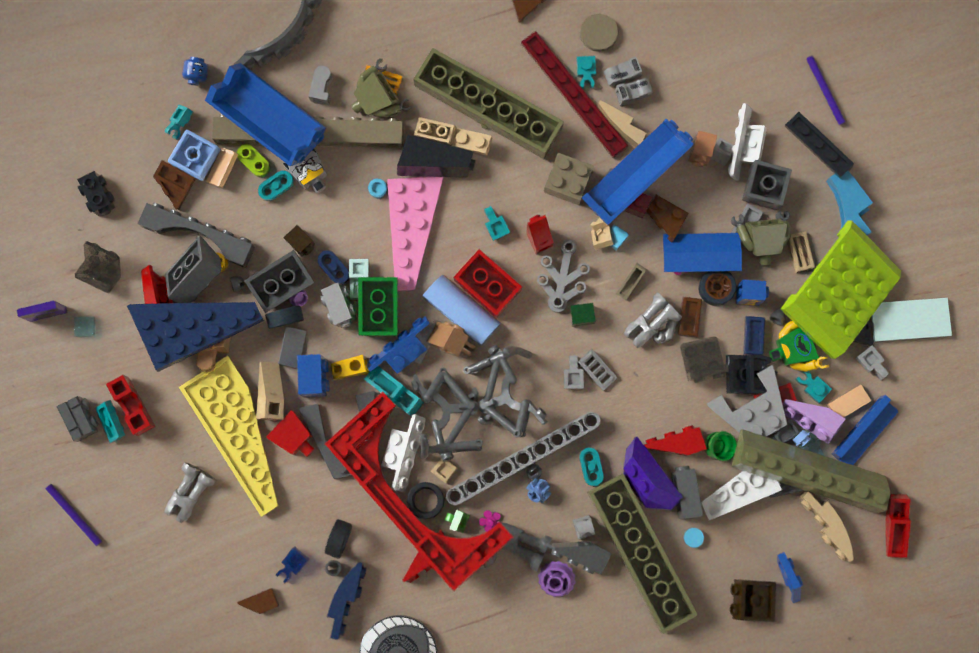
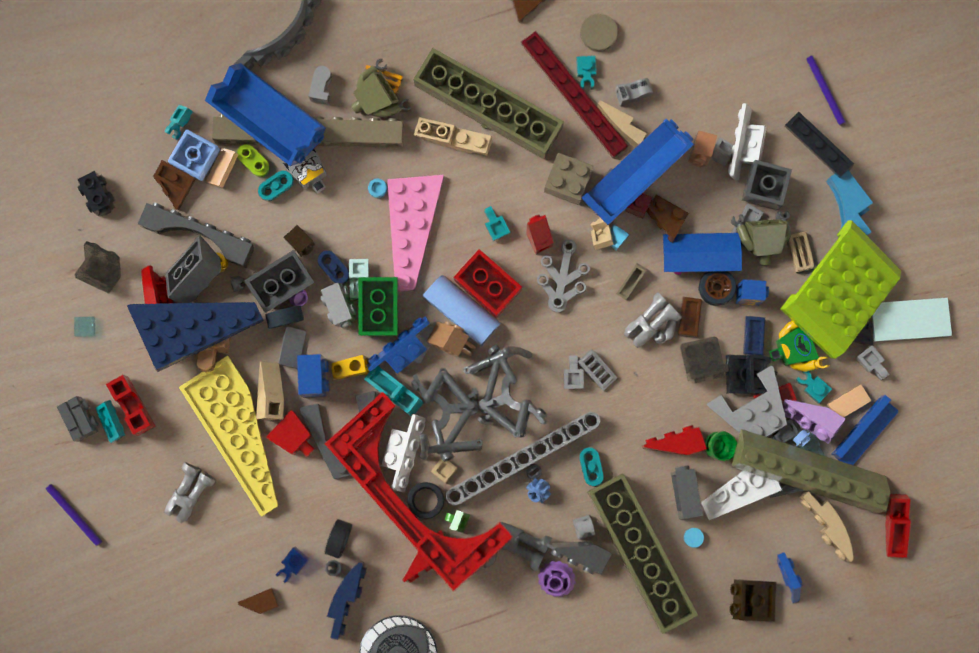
dark purple tile [17,301,67,322] -> none
blue head [182,57,208,86] -> none
black slope [397,134,476,177] -> none
dark pink plant [479,510,501,532] -> none
dark green panel [570,303,596,327] -> none
light grey leg [604,57,642,86] -> none
dark purple wedge [623,437,683,510] -> none
dark grey hinge [769,309,787,326] -> none

